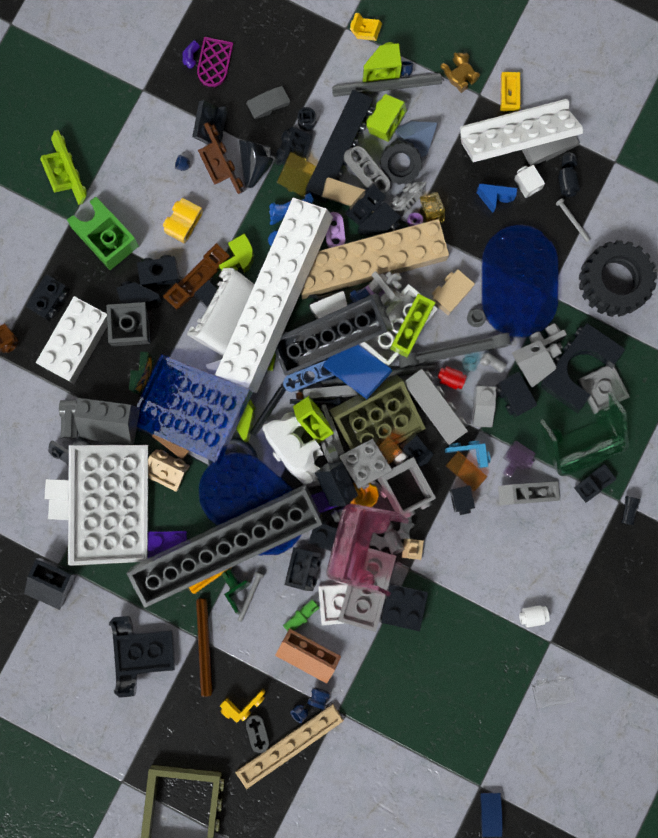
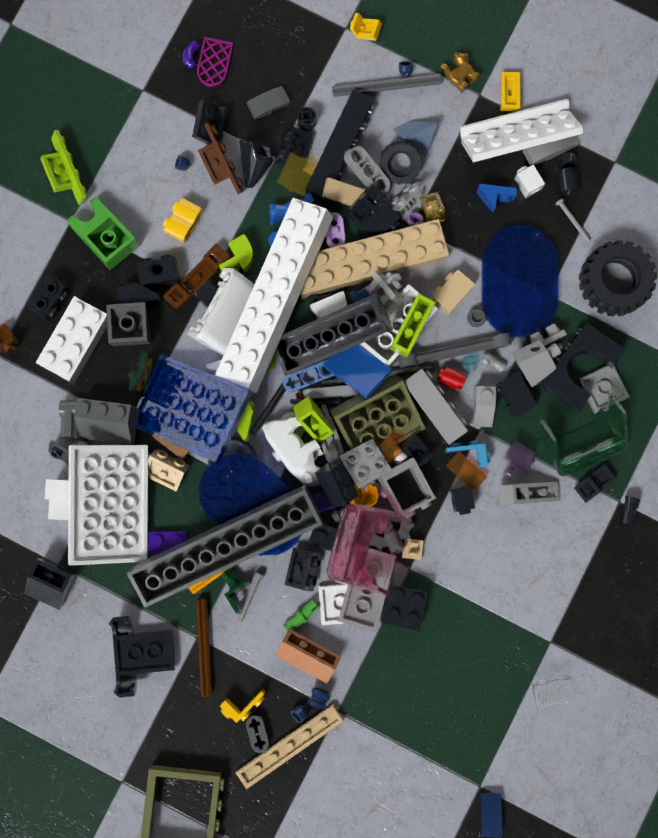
lime slope [362,42,402,82] -> none
lime brick [366,94,407,142] -> none
white brick [519,605,550,628] -> none

